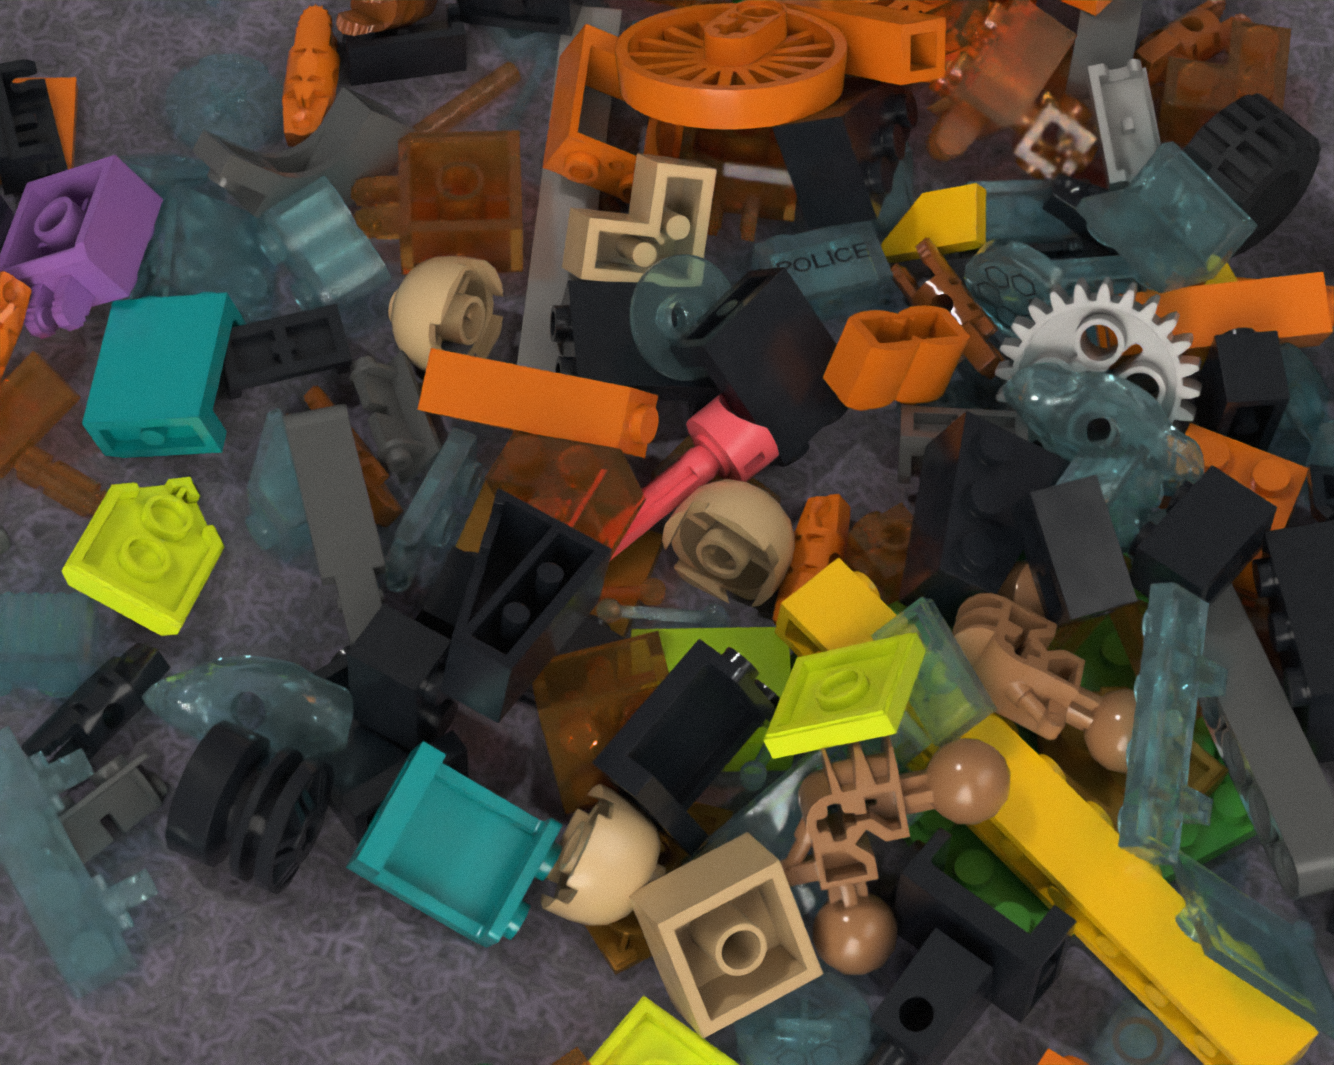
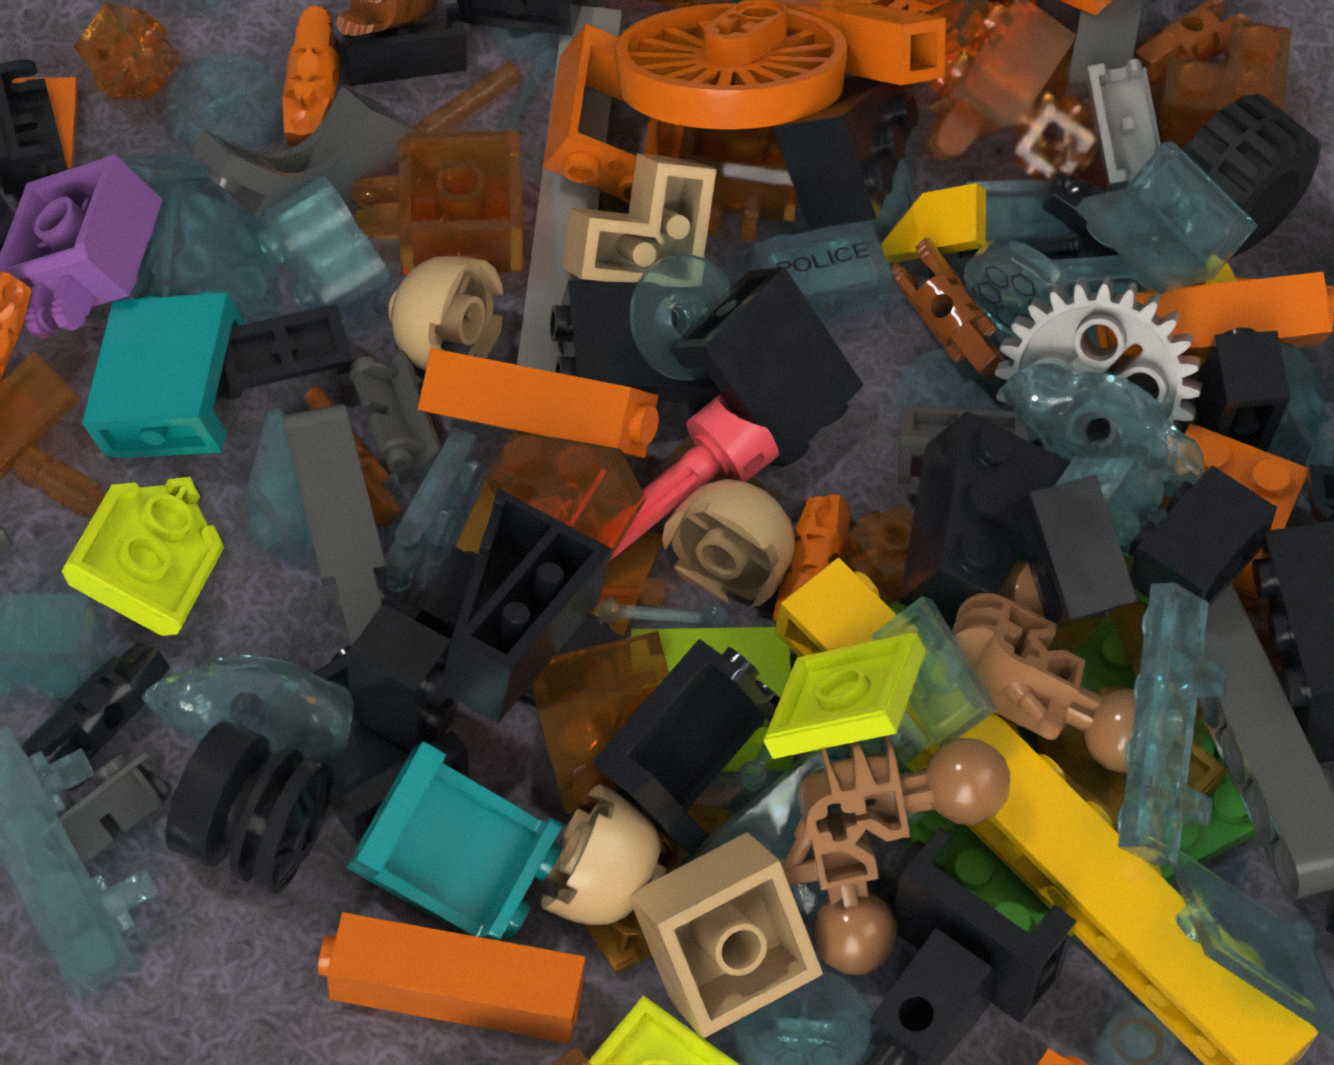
orange brick [823,305,970,411] -> none
none -> clear orange brick [73,2,182,101]
none -> orange brick [318,912,585,1044]

